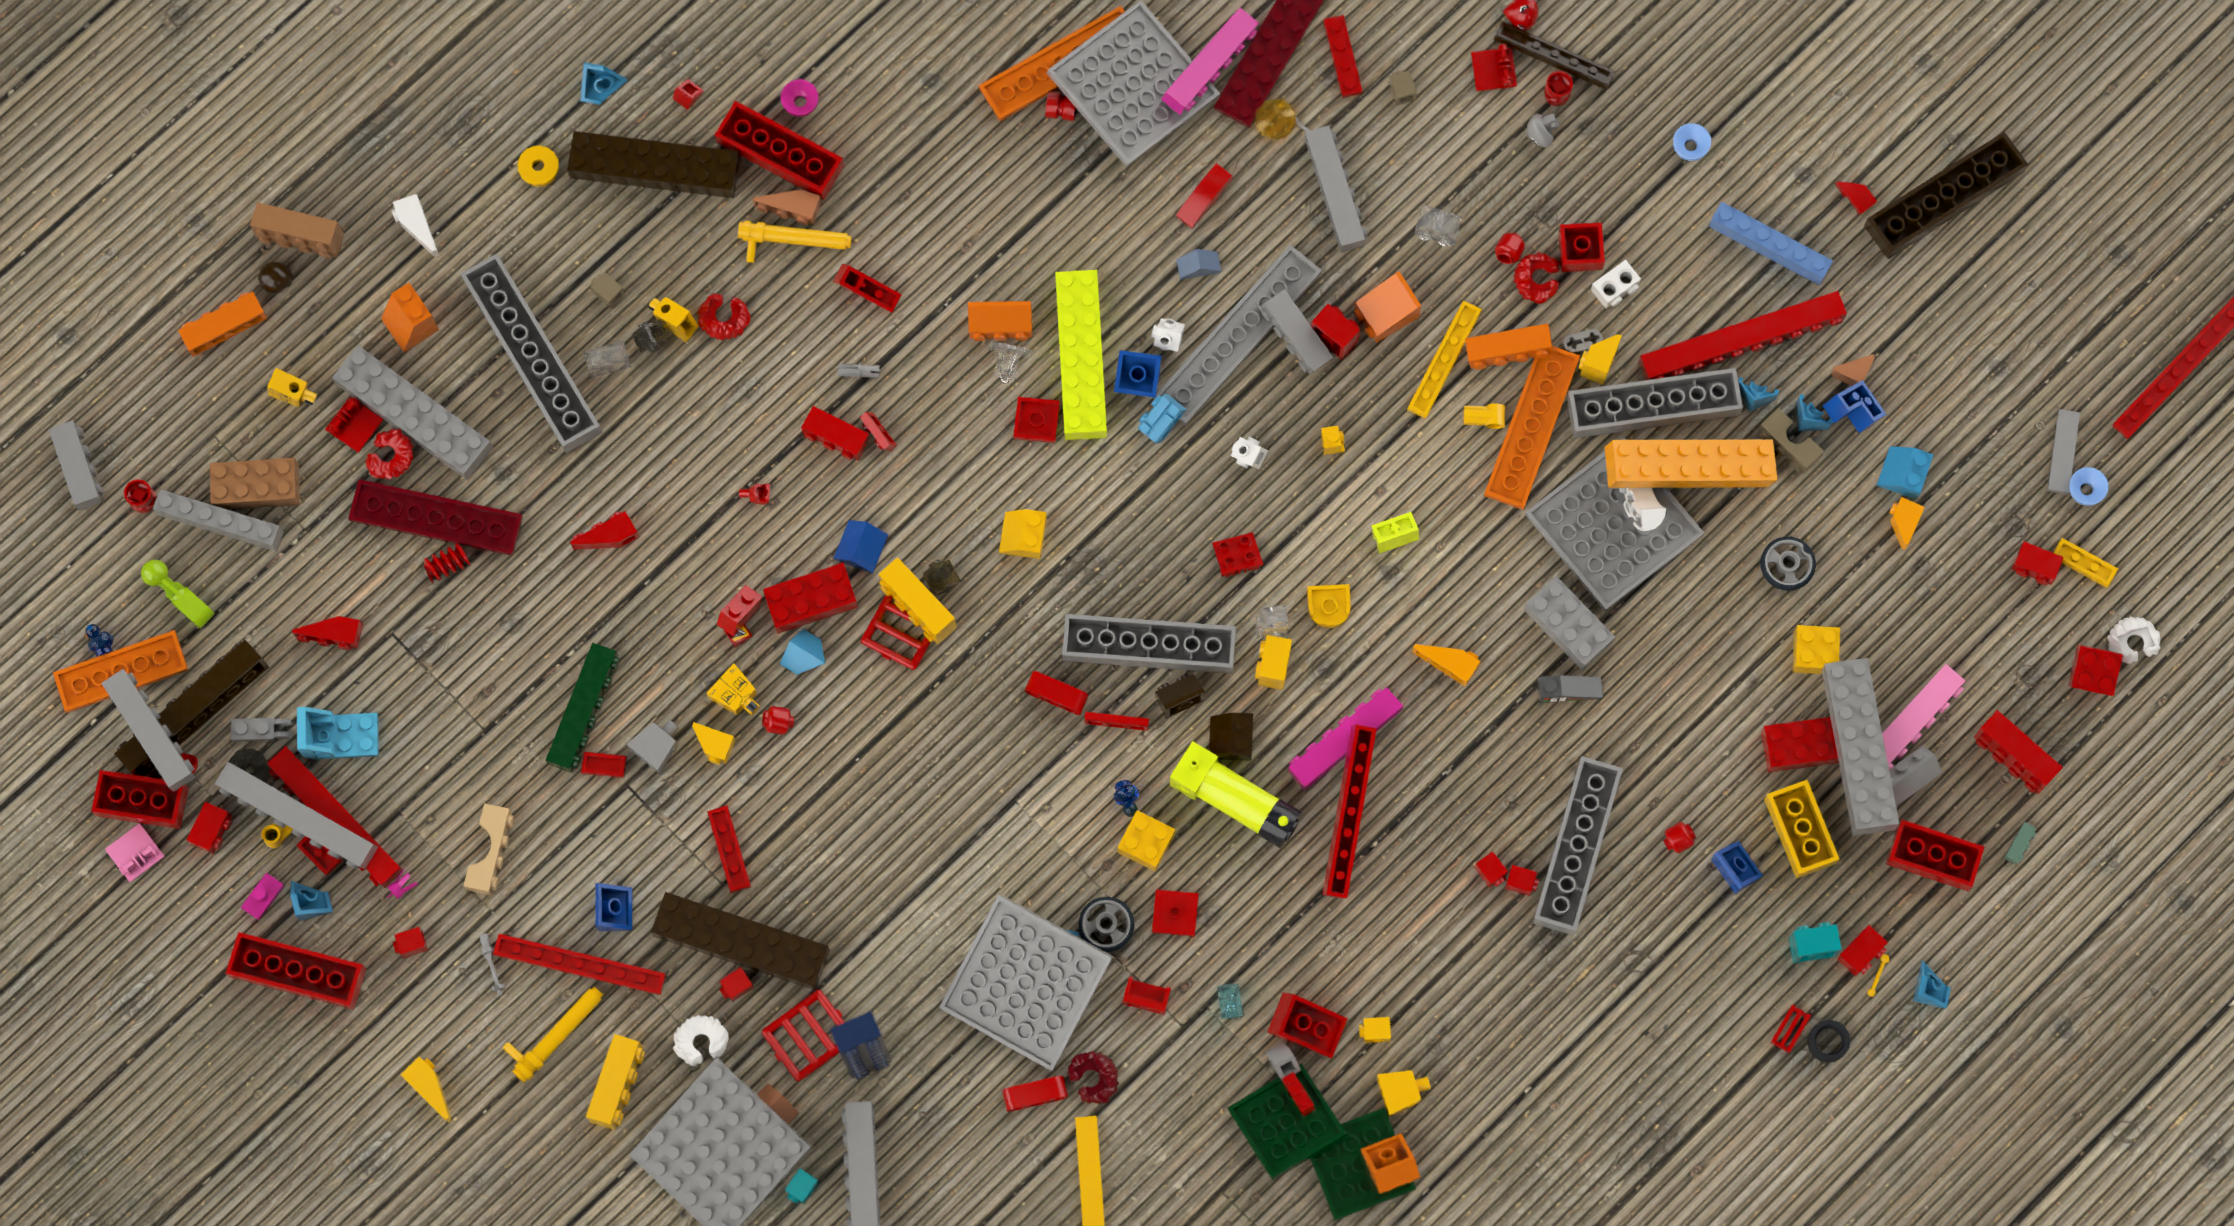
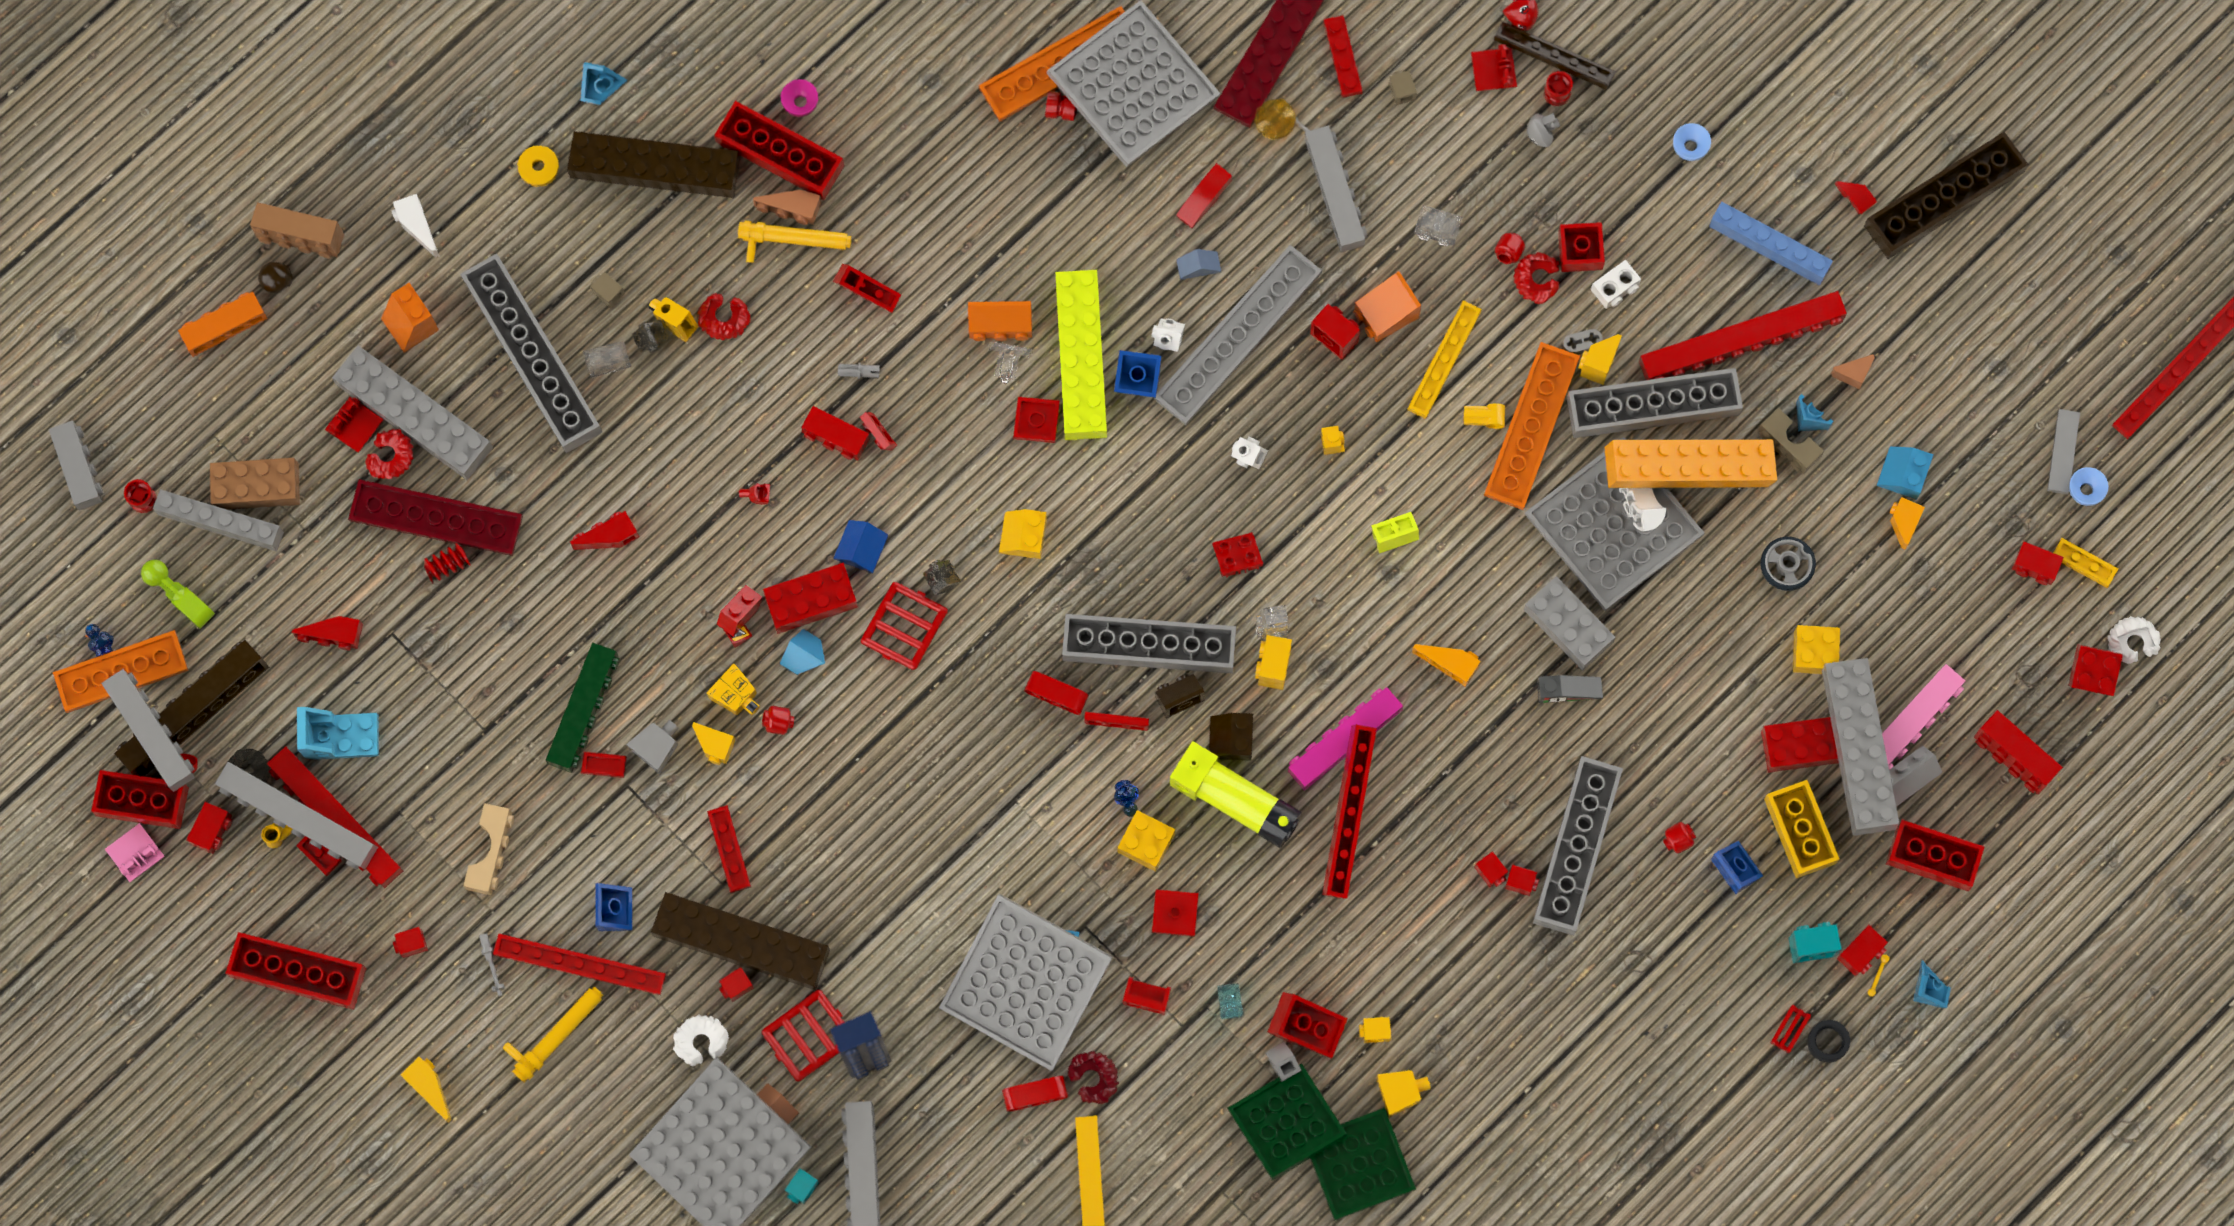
light grey hinge [231,718,291,741] -> none
dark pink tile [240,873,285,921] -> none
yellow torso [267,368,317,407] -> none
dark azure slope [290,881,333,921] -> none
dark pink piece [387,868,418,899] -> none
yellow brick [586,1034,645,1130] -> none
red slope [673,79,704,110] -> none
yellow brick [879,557,957,645] -> none
light grey wheel [1078,897,1134,953] -> none
dark azure brick [1138,394,1186,444] -> none
dark pink brick [1161,8,1259,115] -> none
light grey brick [1261,289,1334,375] -> none
red piece [1282,1072,1315,1116] -> none
yellow tile [1307,584,1351,628] -> none
orange slope [1361,1133,1421,1194] -> none
orange brick [1465,323,1554,370] -> none
dark azure slope [1738,377,1779,412] -> none
blue brick [1823,380,1887,433] -> none
sand green piece [2004,822,2036,865] -> none

